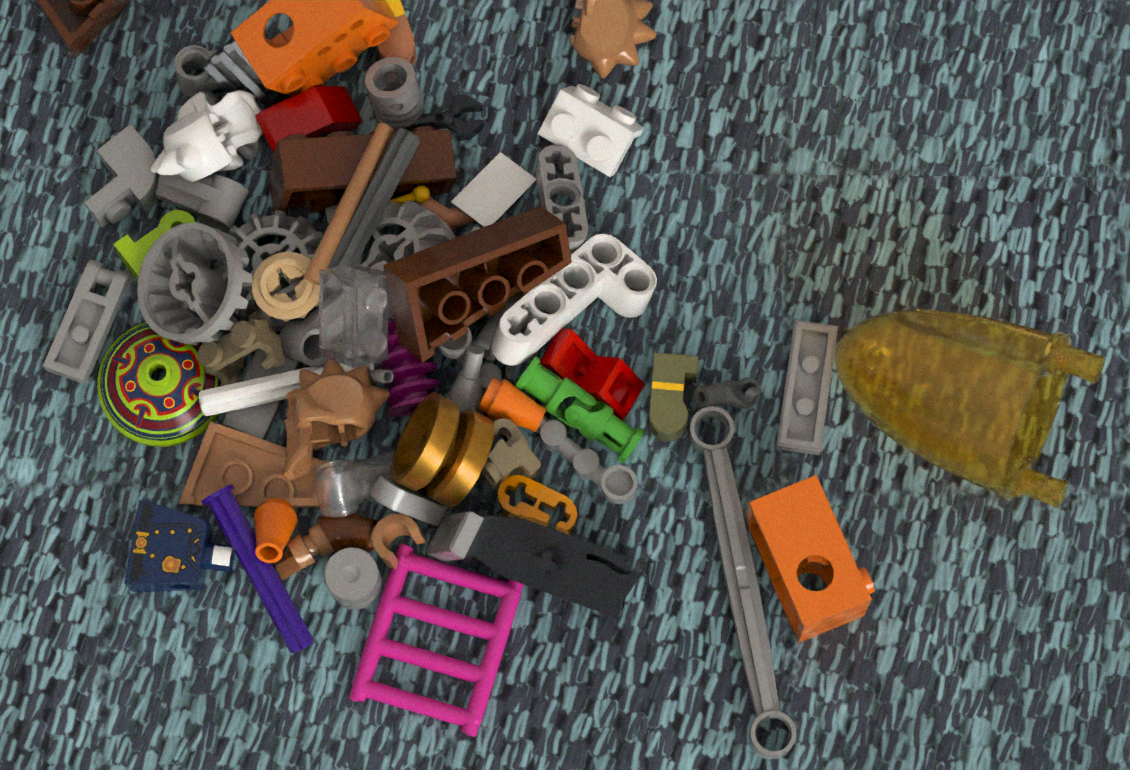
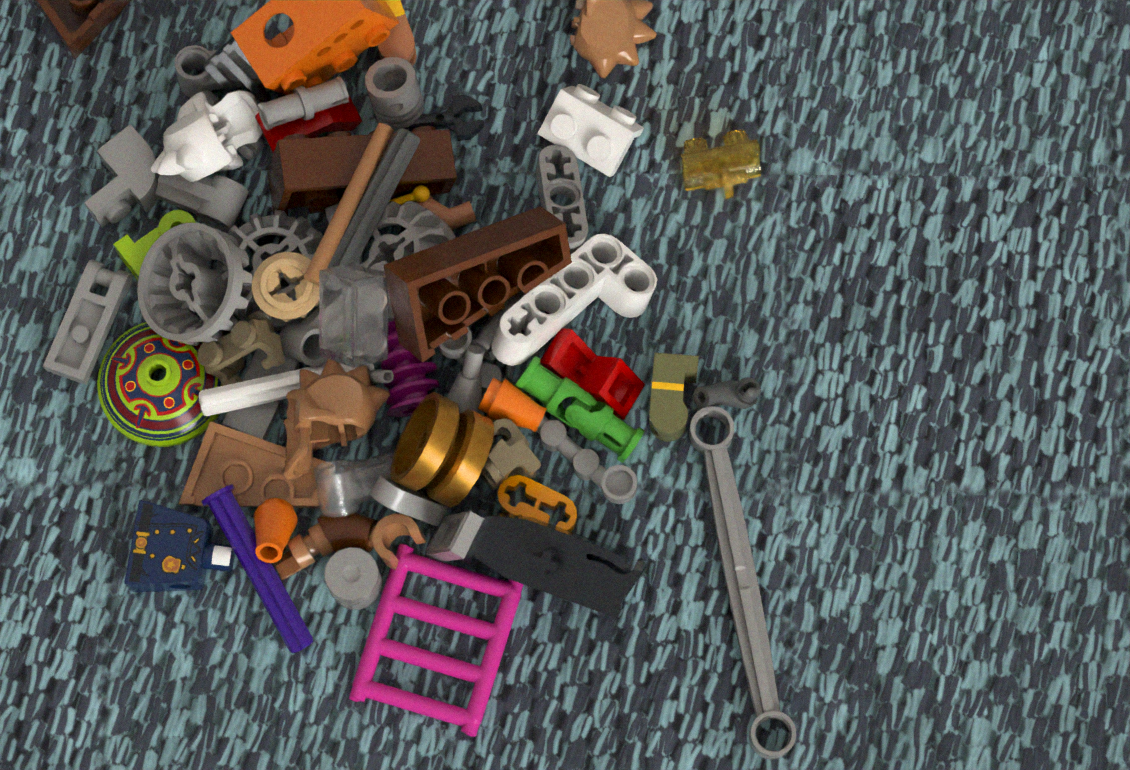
white sticker [451,152,537,227] -> none
orange piece [745,475,875,643] -> none
light grey tile [776,320,838,455] -> none
clear yellow windscreen [835,309,1105,509] -> none
none -> light grey pin [258,76,349,130]
none -> clear yellow hips [681,129,761,199]

